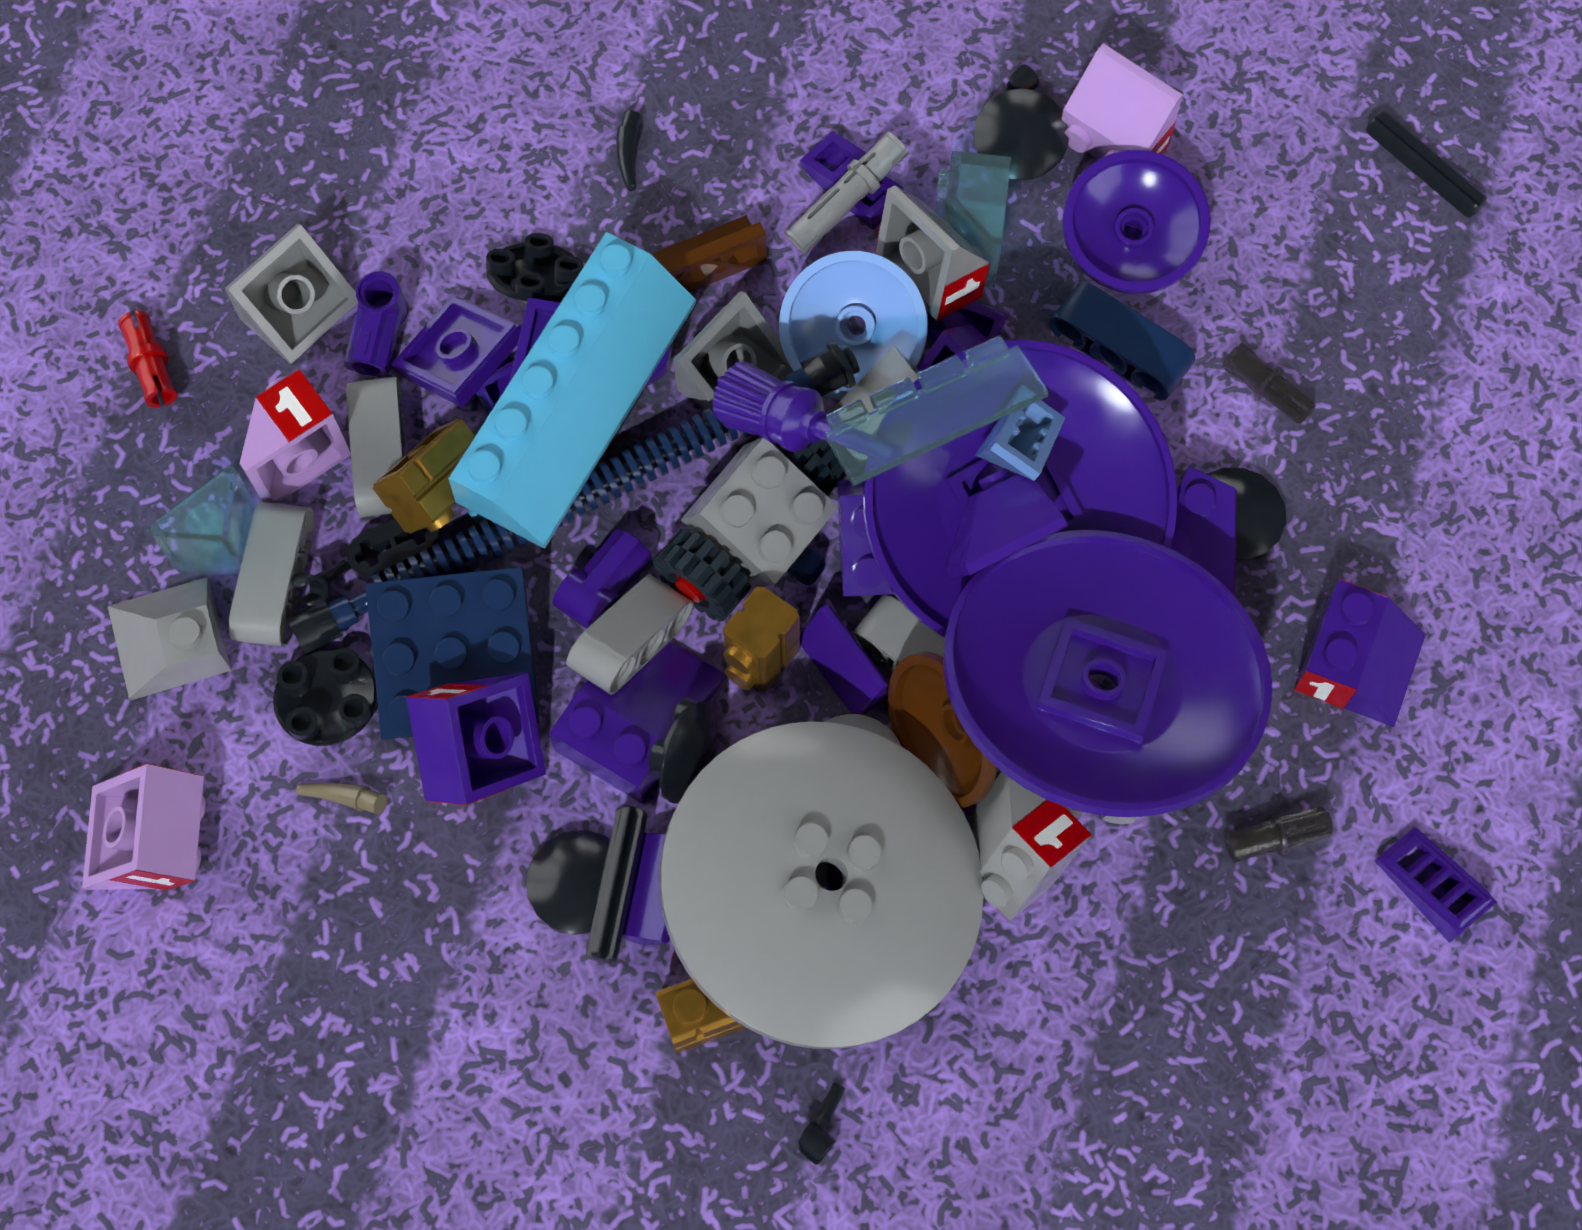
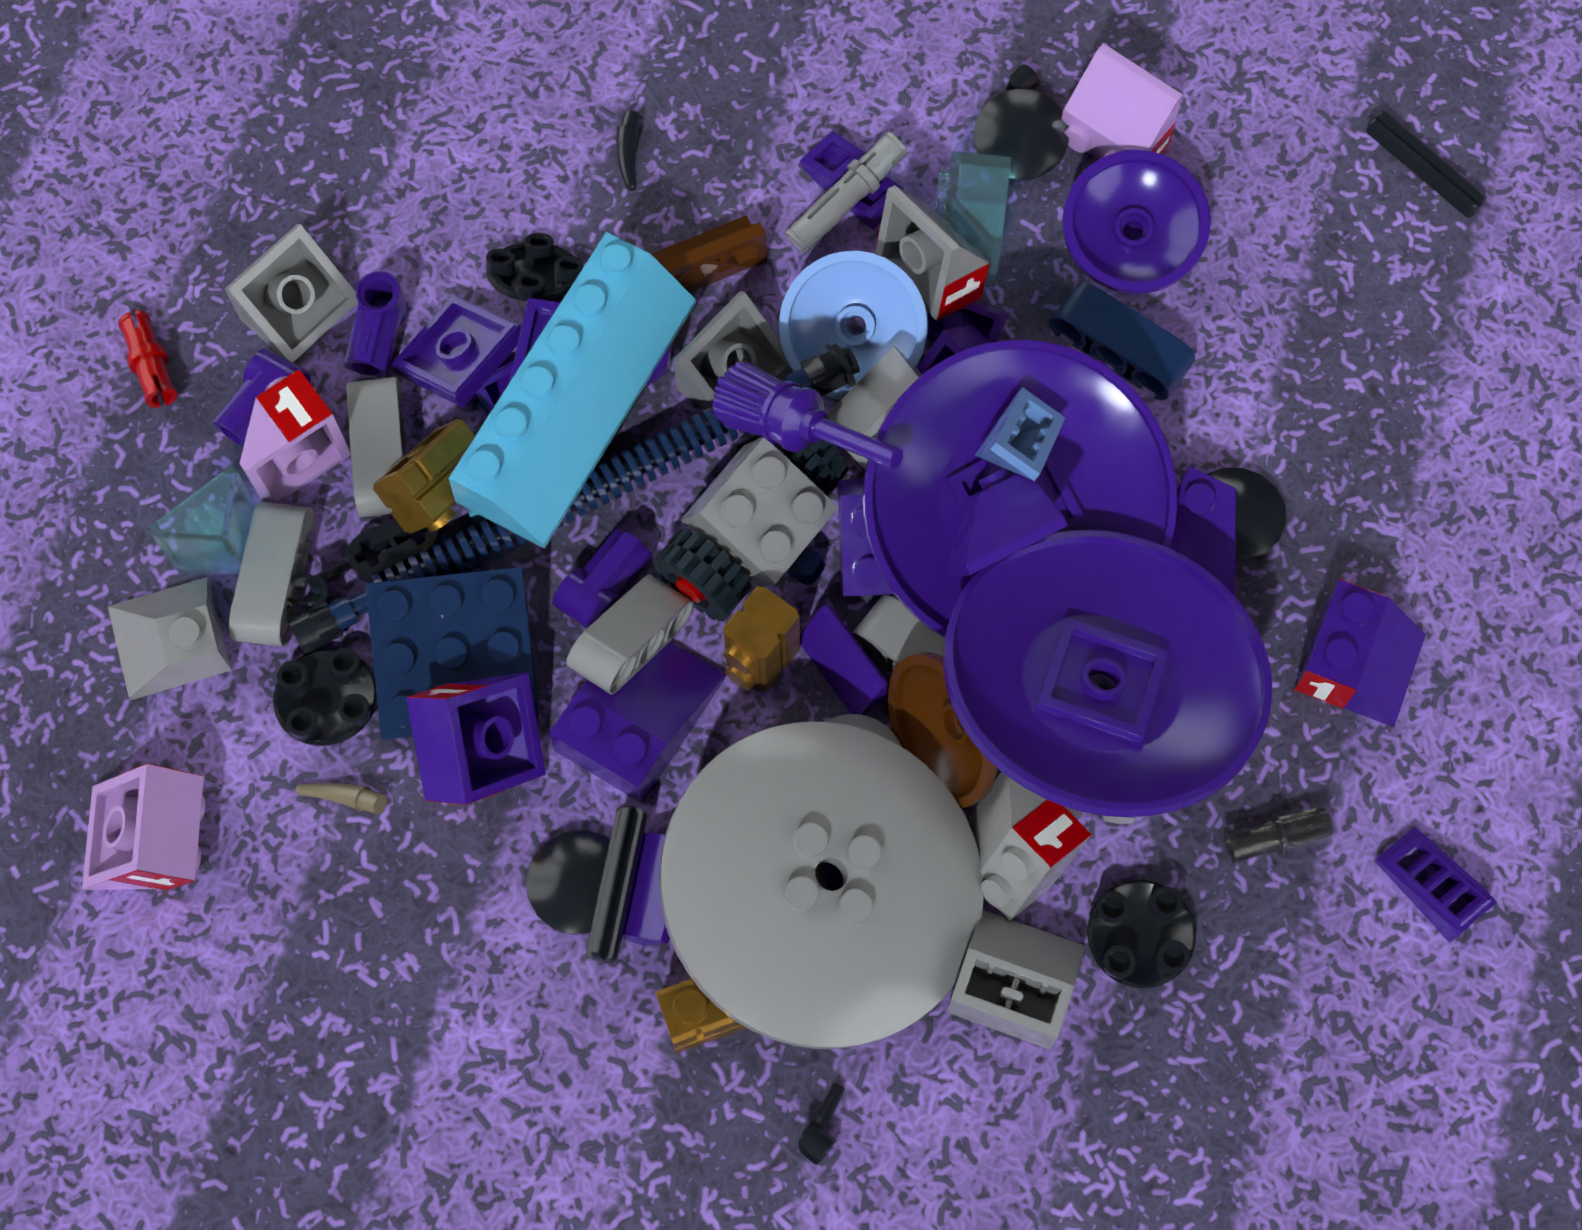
black dish [649,698,717,803] -> none
clear light blue windscreen [825,336,1048,486] -> none
clear smoke axle [1222,343,1316,424] -> none
none -> dark purple piece [213,347,311,447]
none -> light grey slope [947,910,1085,1050]
none -> black dish [1087,880,1196,988]

